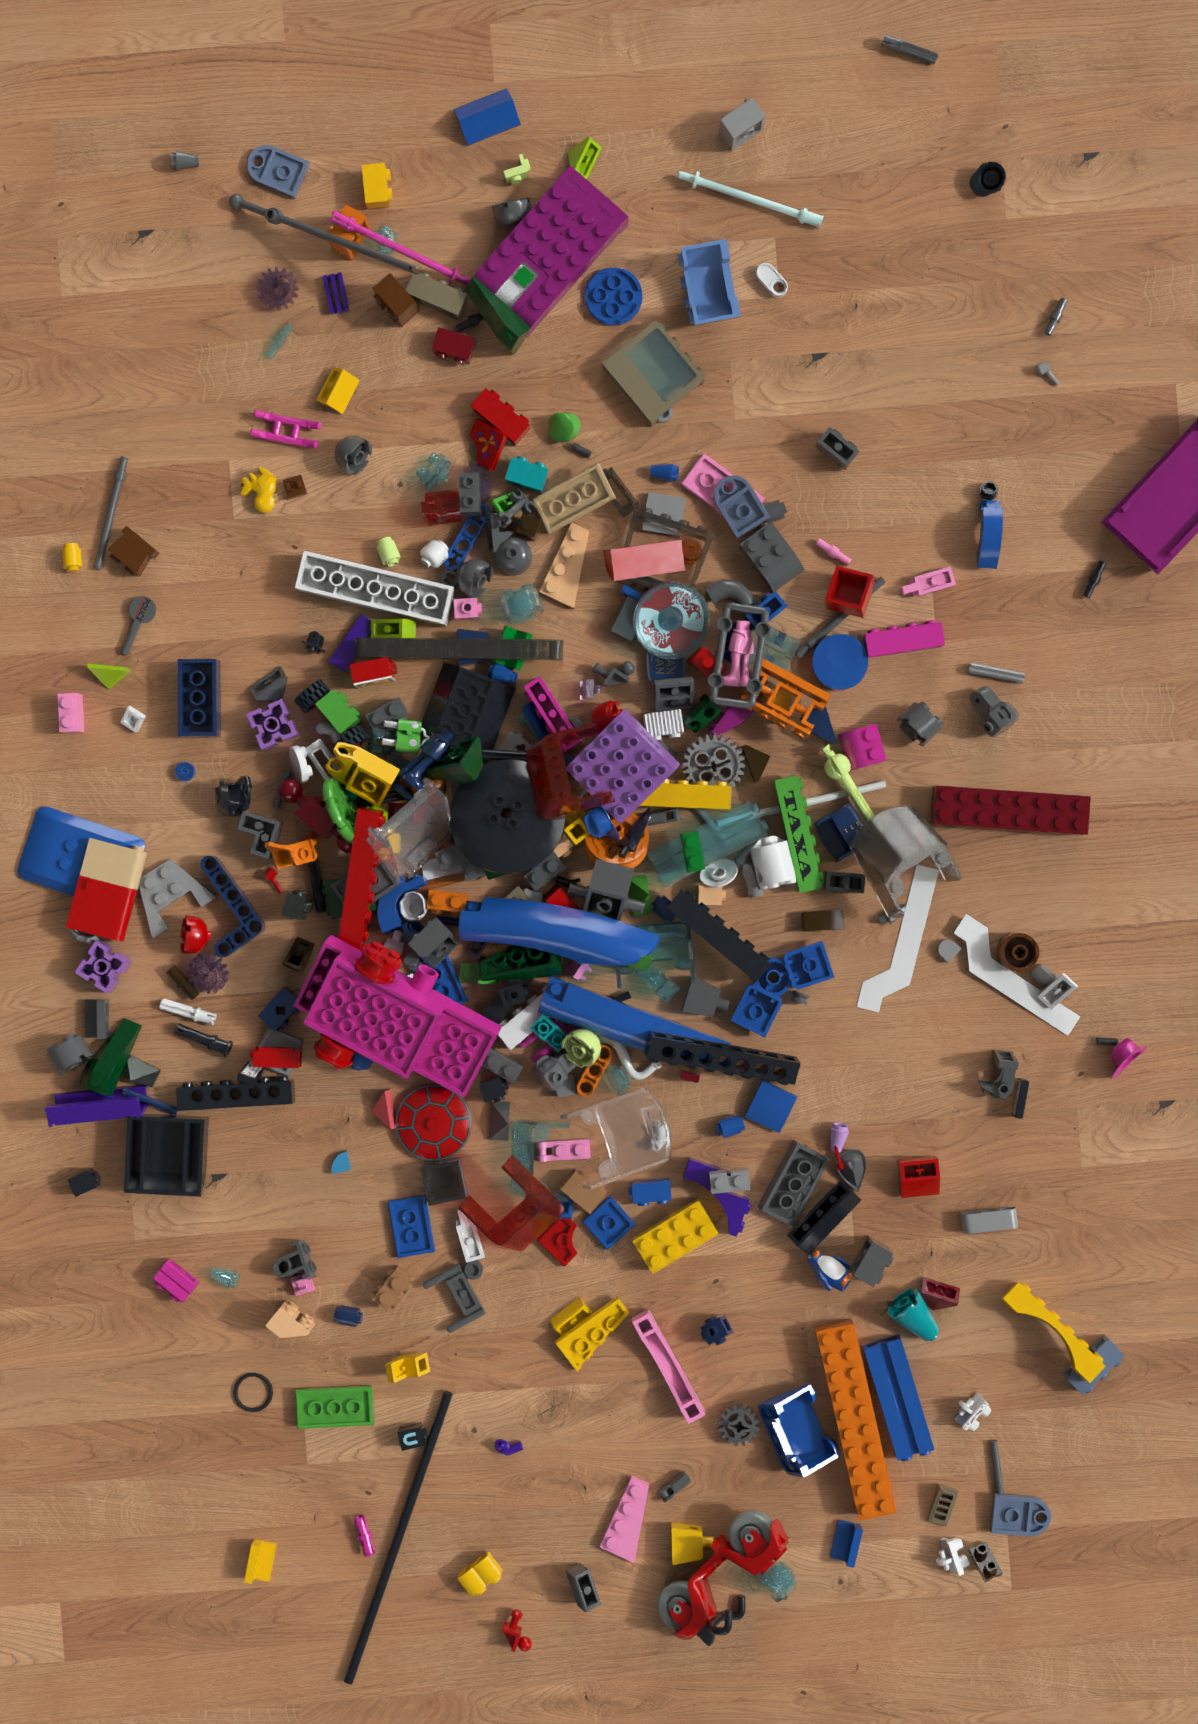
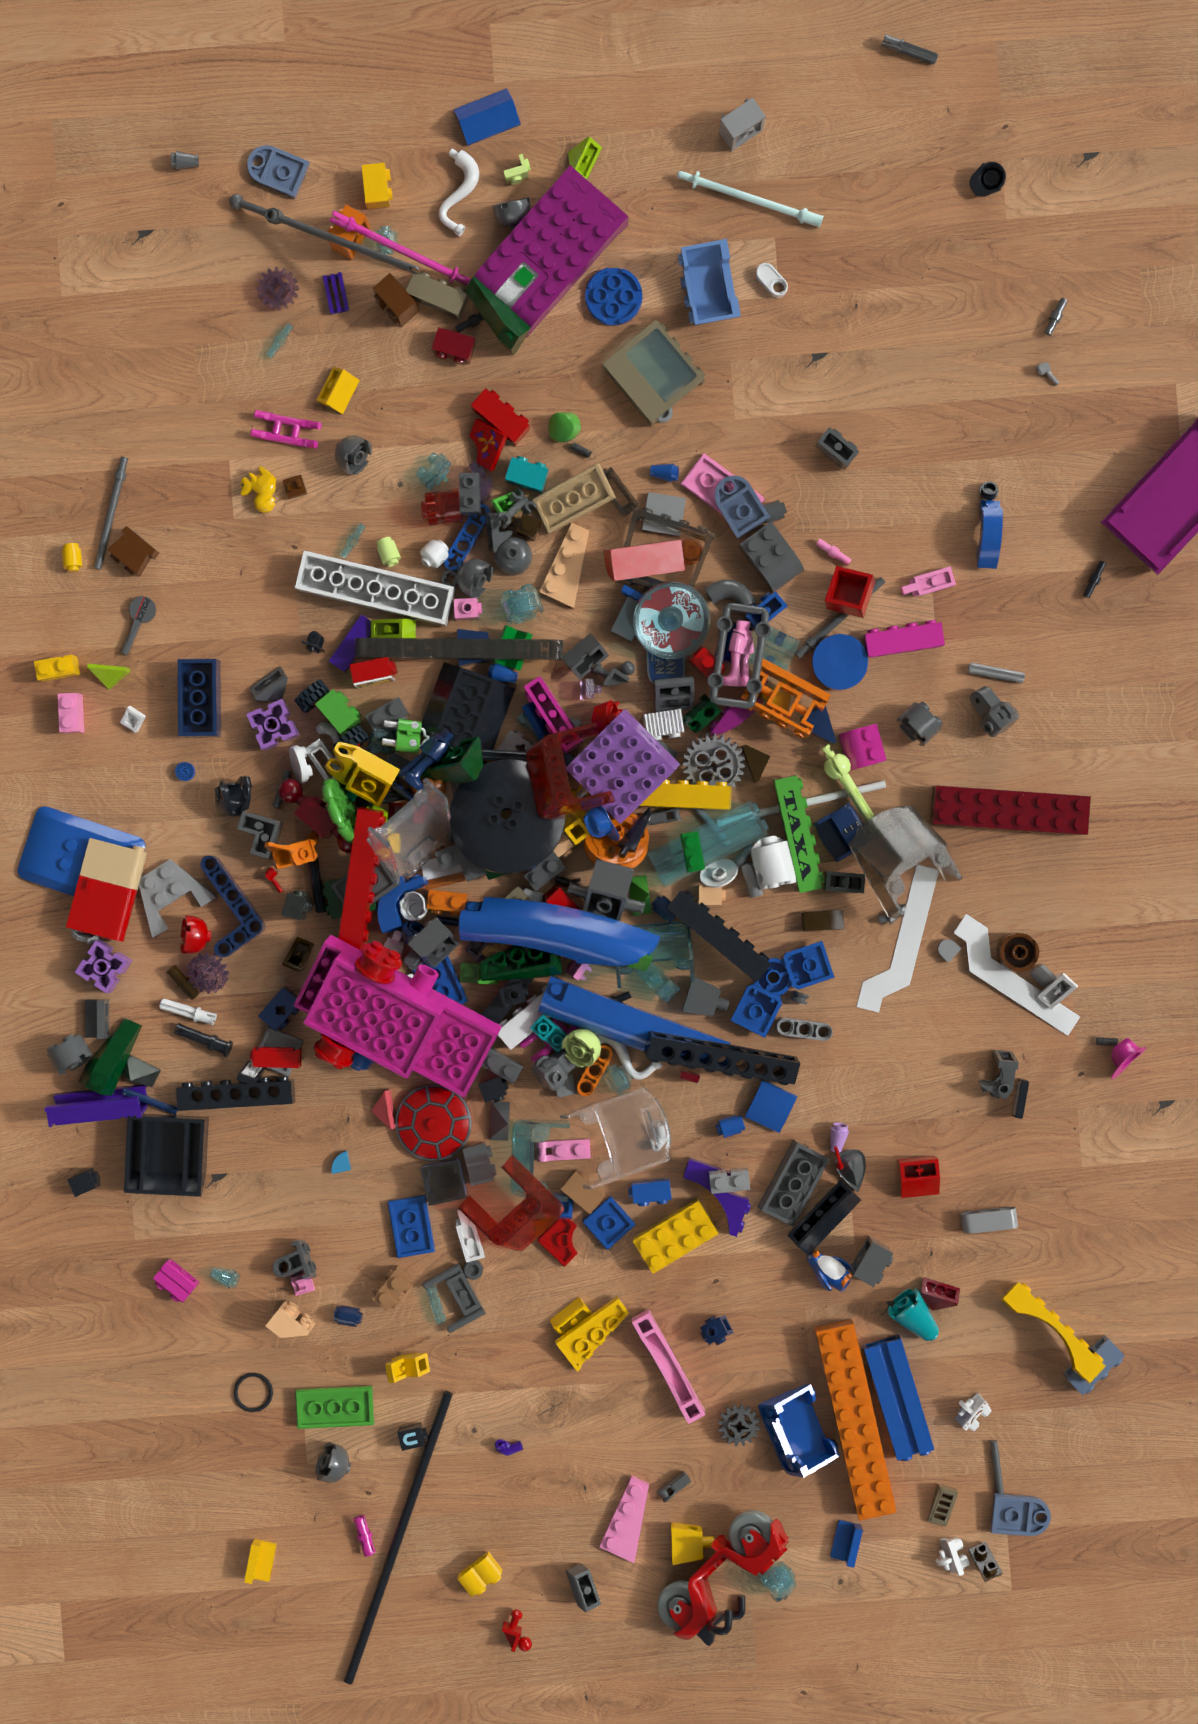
none -> yellow brick [34,655,80,682]
none -> dark grey cylinder [315,1442,351,1483]
none -> clear light blue bar [340,523,366,559]
none -> clear light blue axle [426,1286,446,1324]
none -> white animal [438,148,479,237]
none -> dark grey brick [463,1141,497,1186]
none -> dark grey brick [561,633,609,680]
none -> light grey beam [776,1017,833,1041]

